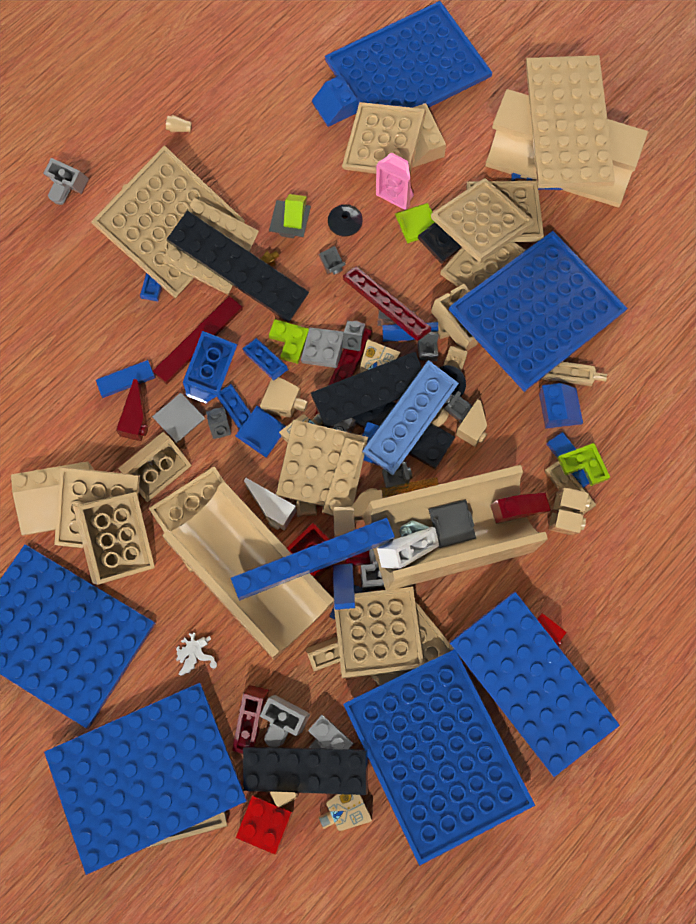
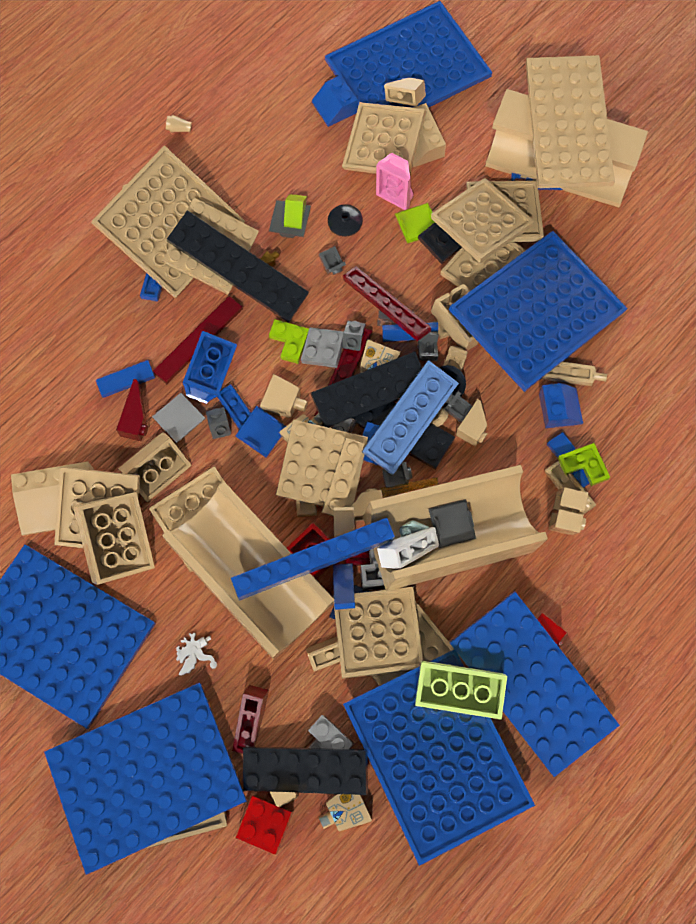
light grey brick [43,158,89,205] -> none
blue tile [242,338,288,381] -> none
white slope [244,478,297,530] -> none
light grey brick [260,695,310,747] -> none
dark red slope [490,492,551,524] -> none
none -> tan slope [384,78,426,107]
none -> yellowish green brick [415,661,507,719]

